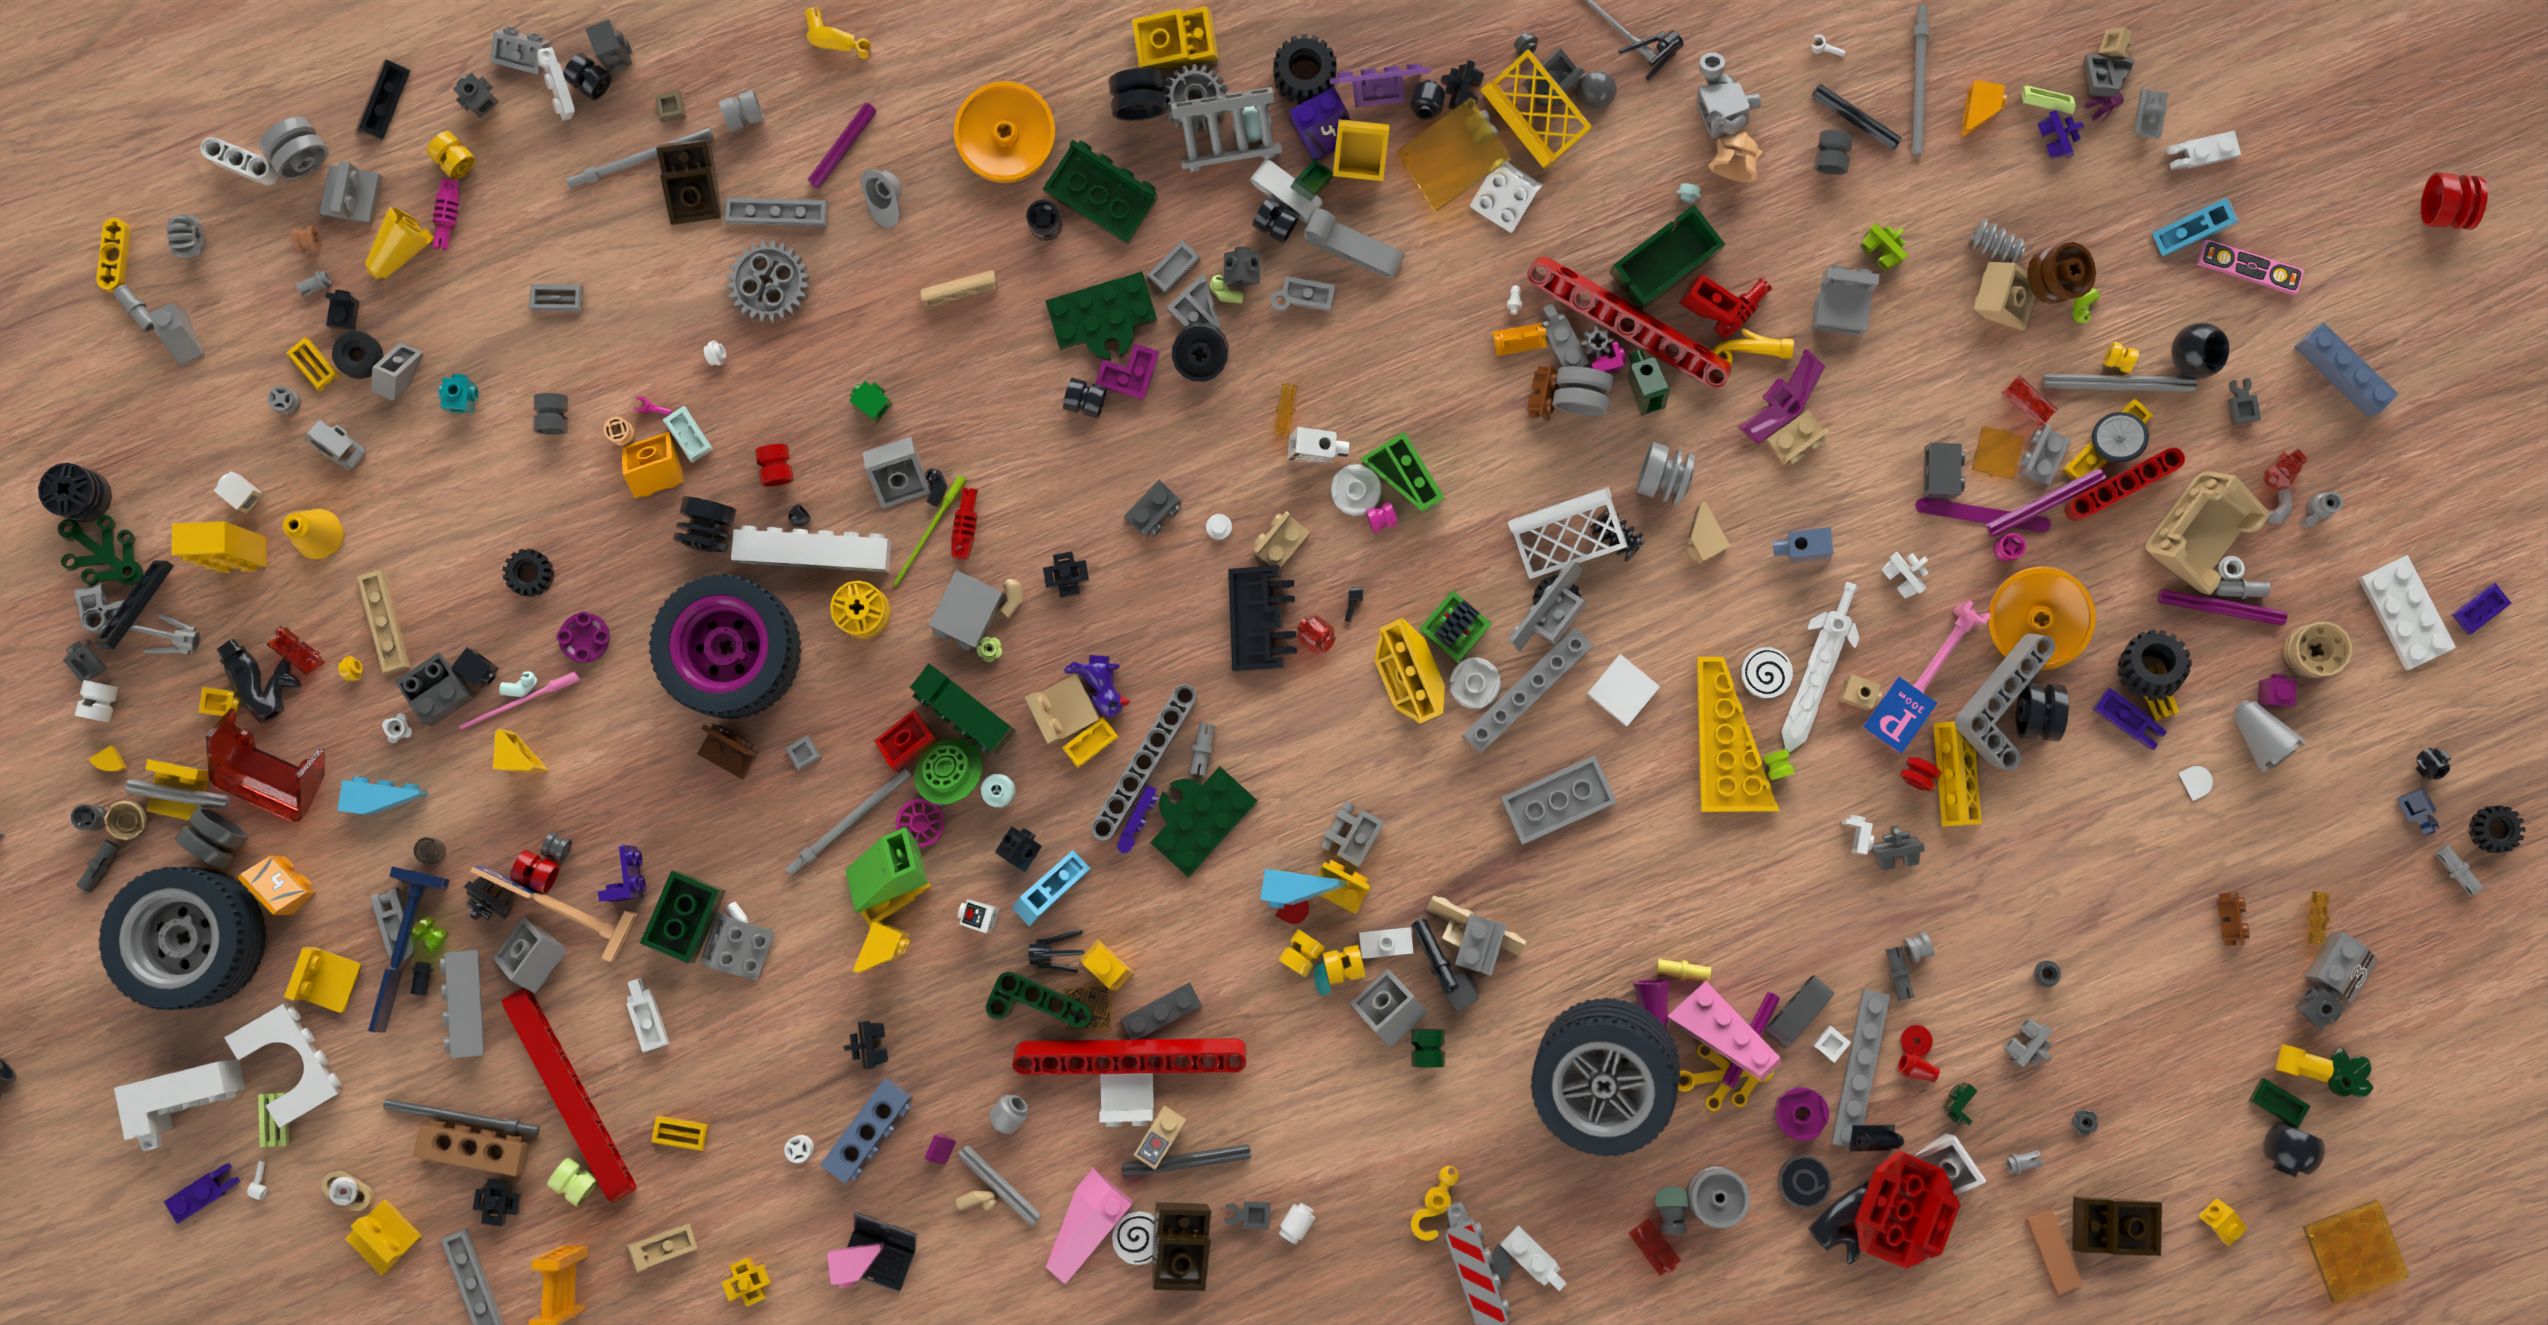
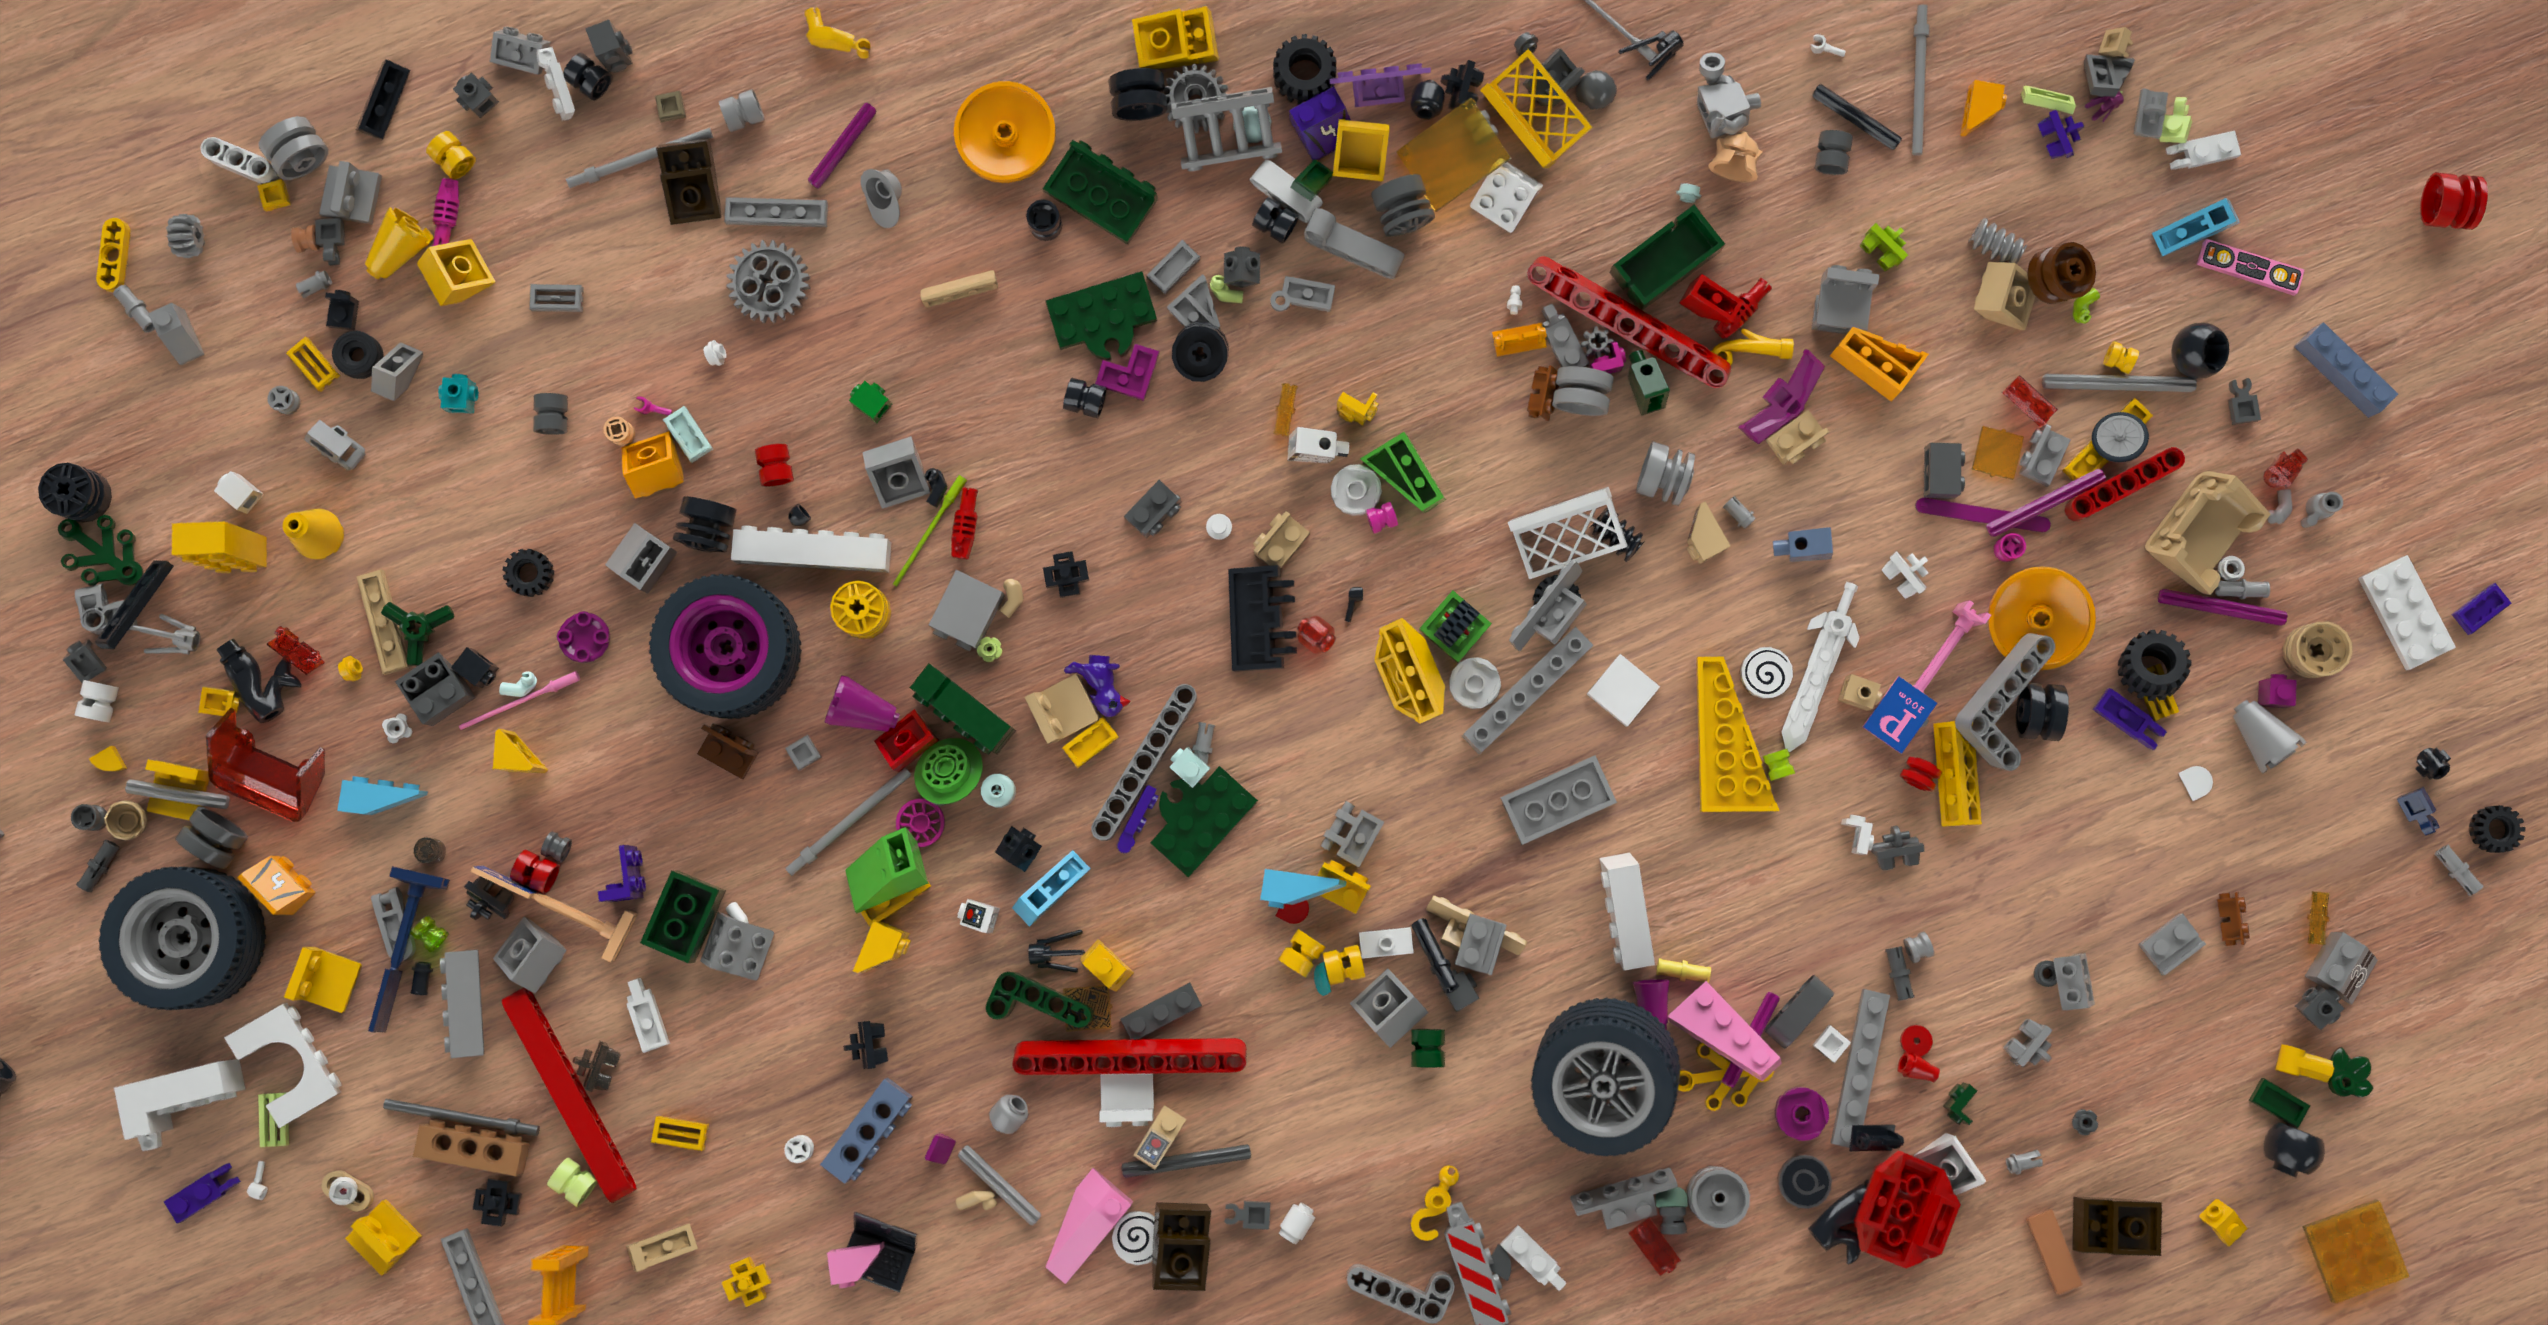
none -> yellow tile [257,179,291,212]
none -> dark grey plate [315,218,345,265]
none -> dark green bush [381,602,455,666]
none -> yellow slope [417,239,495,306]
none -> clear smoke hips [573,1040,621,1092]
none -> light grey slope [605,523,677,594]
none -> magenta cone [824,675,900,732]
none -> light aqua bracket [1170,747,1210,788]
none -> yellow bracket [1337,392,1379,426]
none -> light grey beam [1346,1264,1455,1324]
none -> dark grey wheel [1371,174,1435,237]
none -> light grey bracket [1570,1168,1678,1229]
none -> white wedge [1599,853,1655,971]
none -> light grey pin [1723,496,1756,529]
none -> light orange wedge [1830,327,1929,401]
none -> light grey bracket [2053,953,2095,1011]
none -> light grey plate [2138,914,2206,975]
none -> yellowish green plate [2159,97,2192,143]

